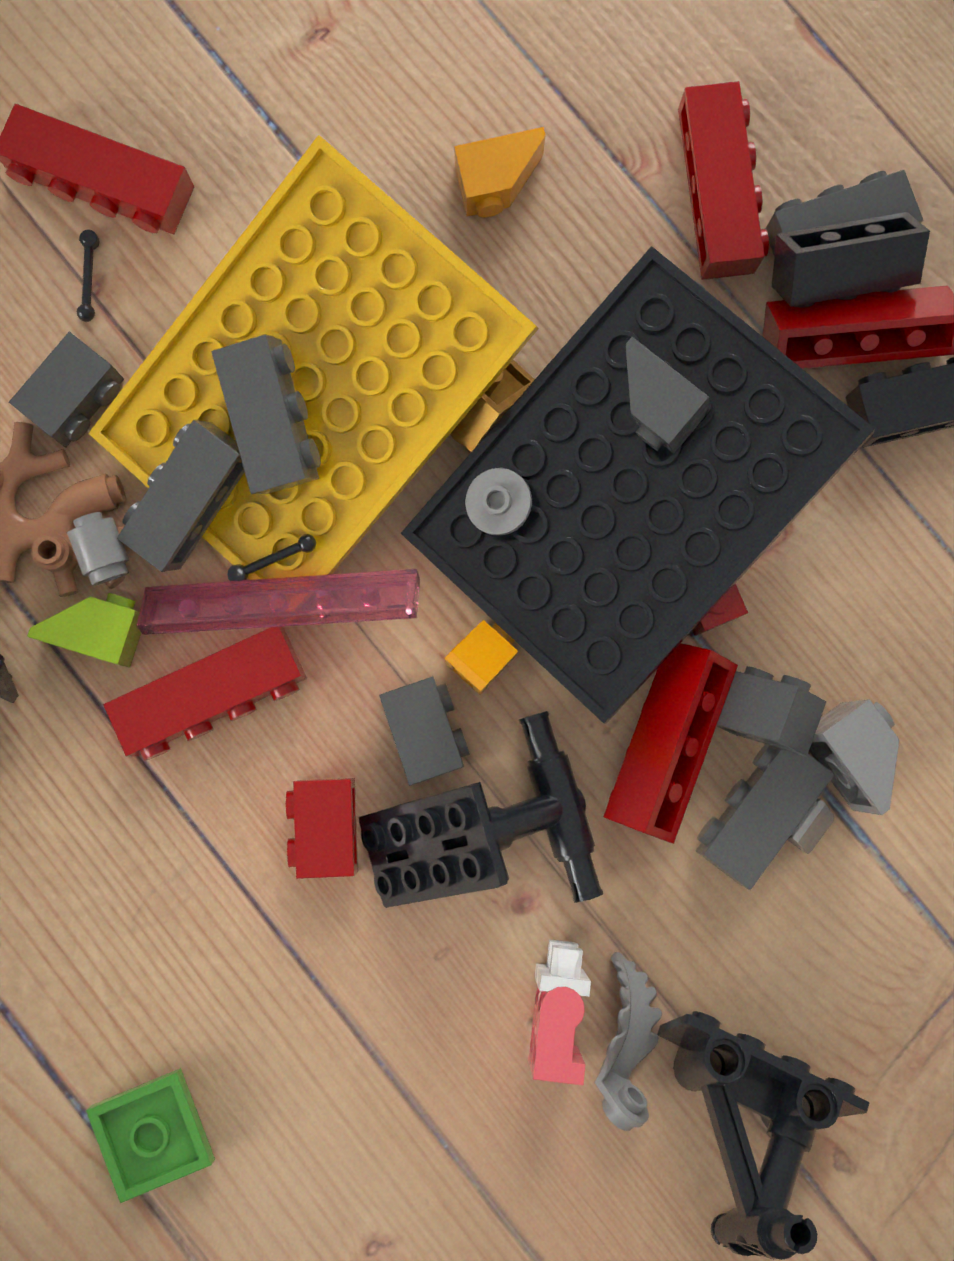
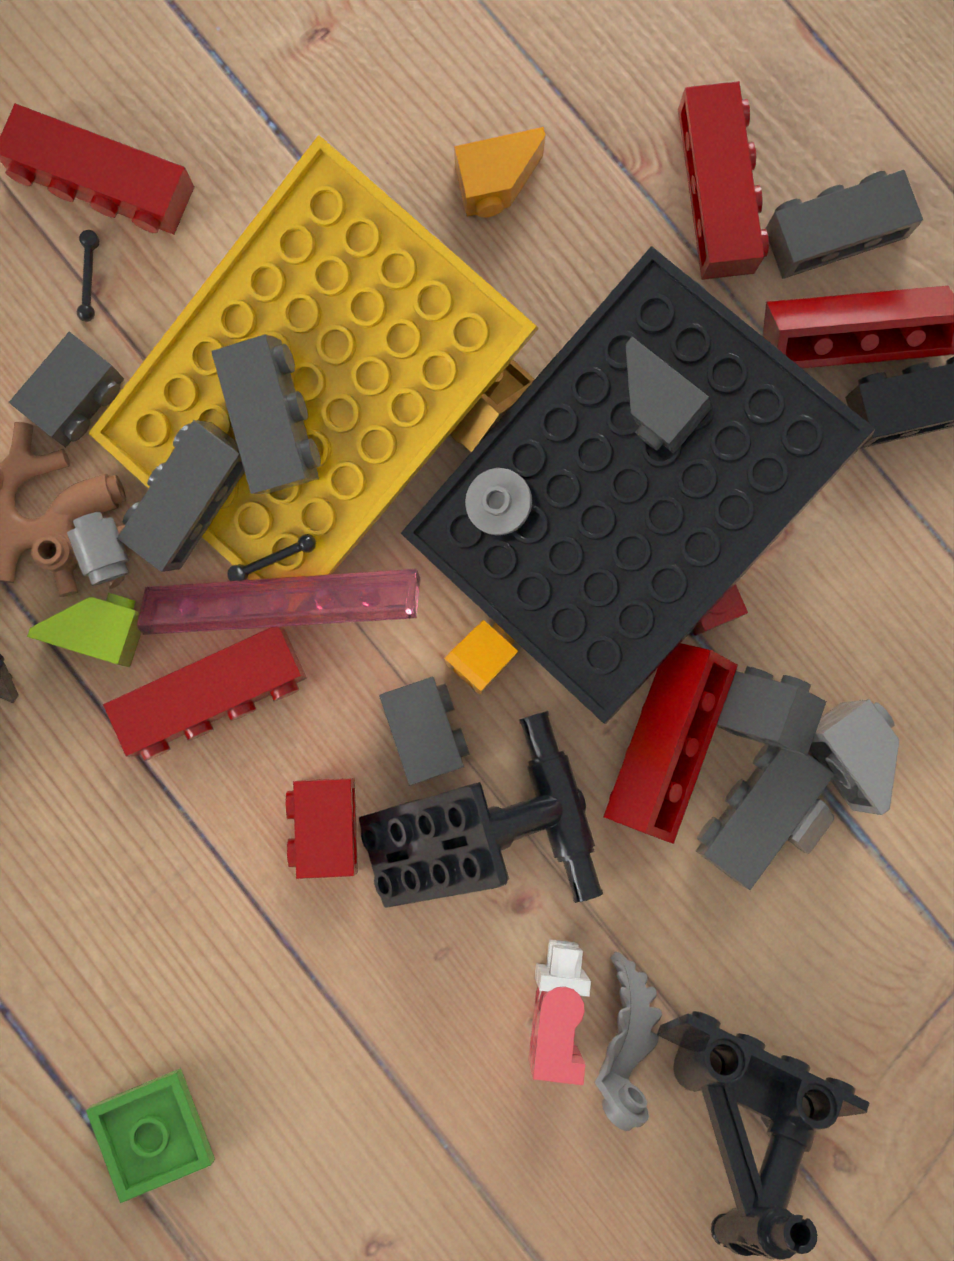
black brick [771,212,930,308] -> none

